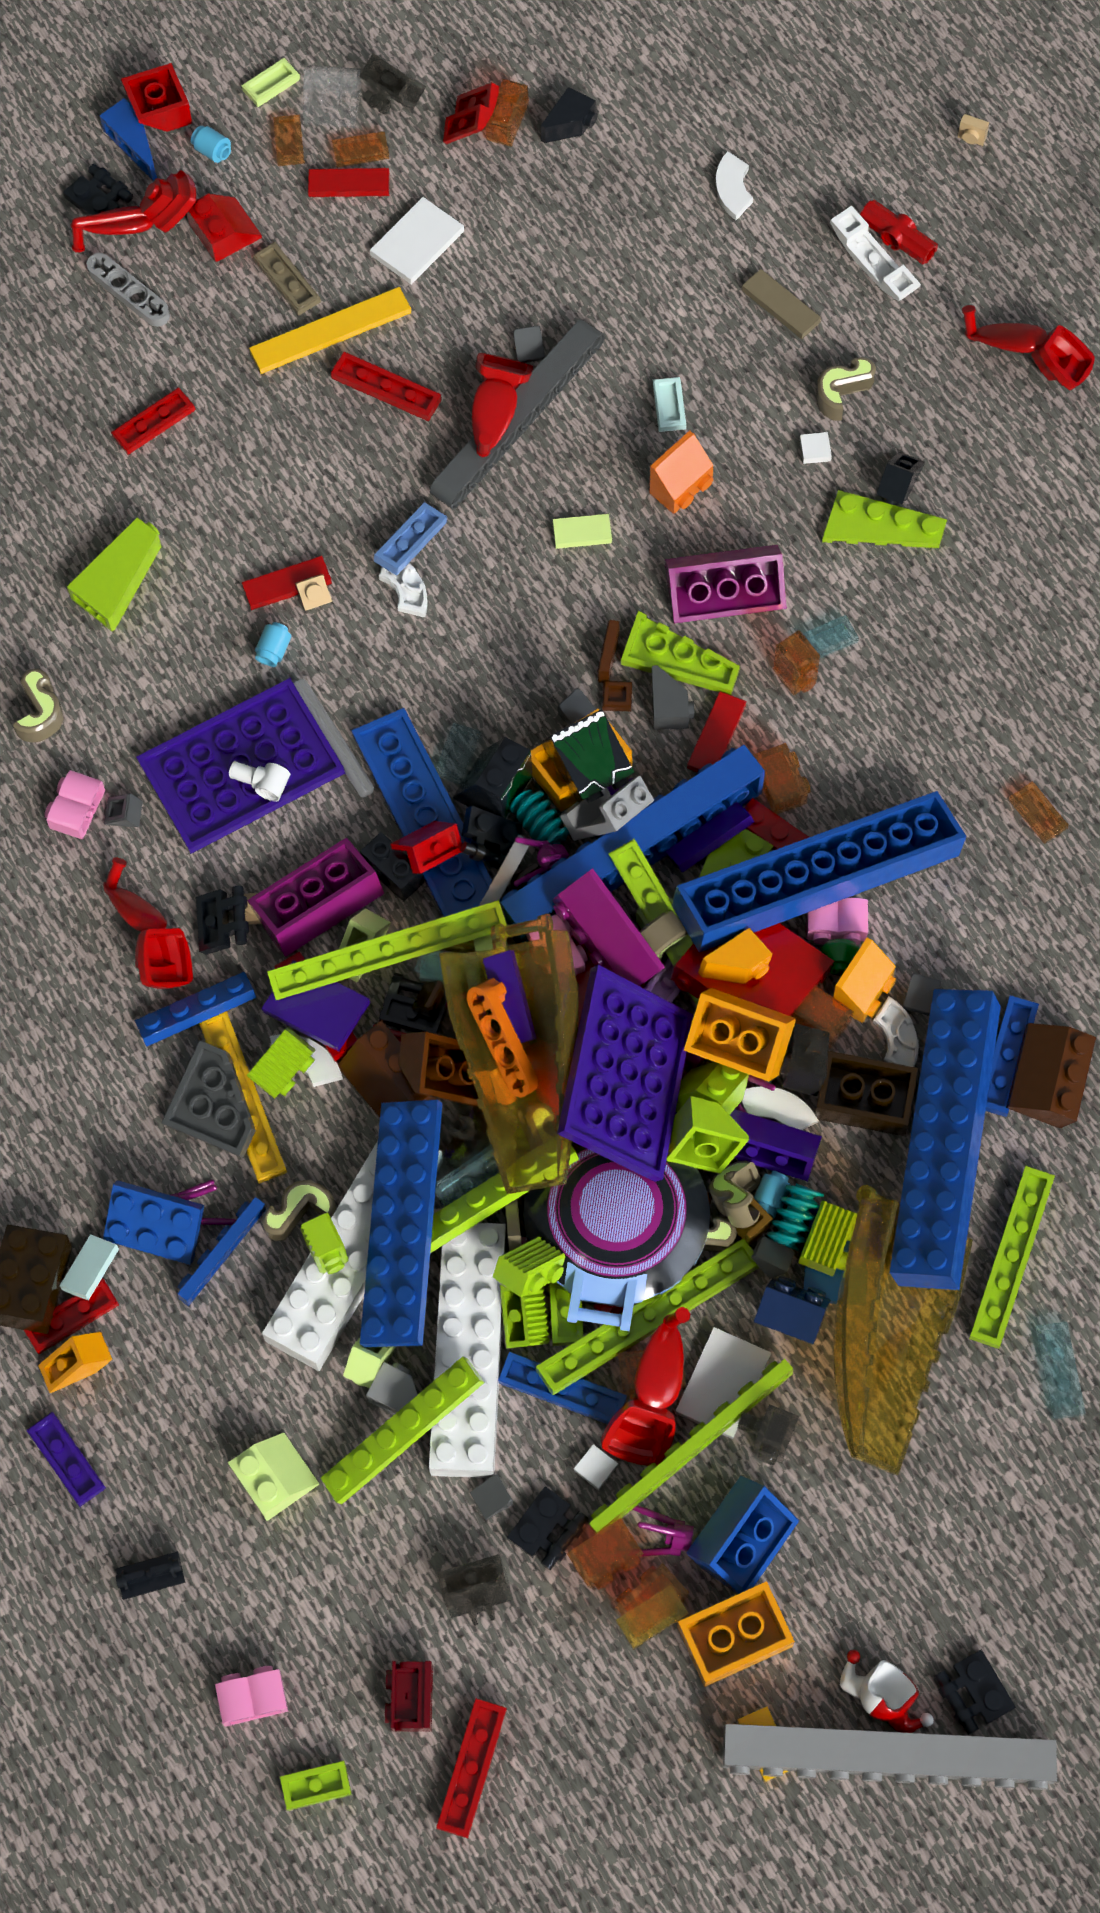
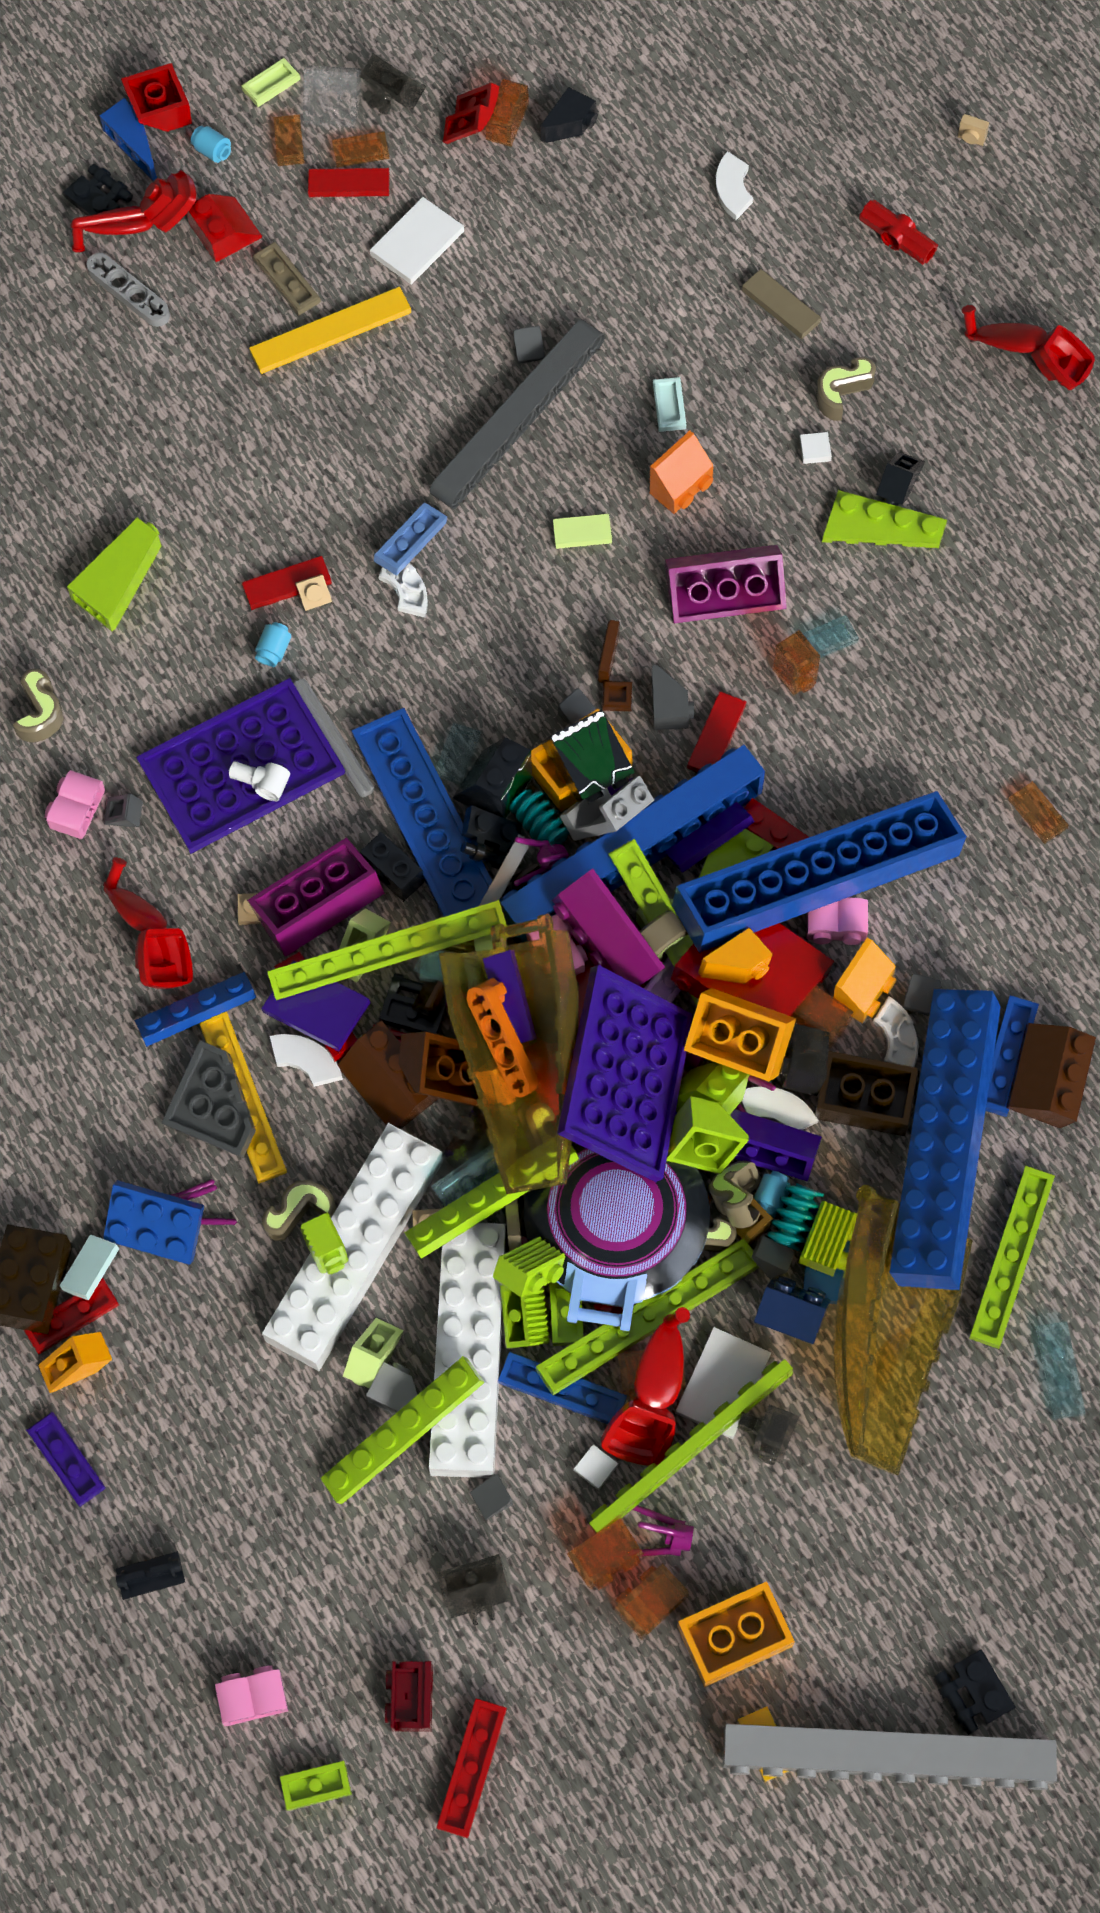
red tile [111,387,196,455] -> none
blue plate [177,1197,266,1306] -> none
black plate [196,886,249,955] -> none
yellowish green slope [228,1433,319,1521] -> none
lime brick [247,1027,316,1099] -> none
red plate [331,352,442,422] -> none
blue plate [360,1100,443,1347] -> none
red panel [391,821,462,874] -> none
red piece [472,353,534,457] -> none
black plate [507,1486,589,1570] -> none
clear yellow plate [616,1585,688,1650] -> none
lime wing [621,611,740,695] -> none
blue slope [686,1476,799,1594] -> none
clear orange brick [753,743,811,814] -> none
green cone [820,939,860,976] -> none
white slope [830,206,921,301] -> none
white piece [840,1649,934,1733] -> none

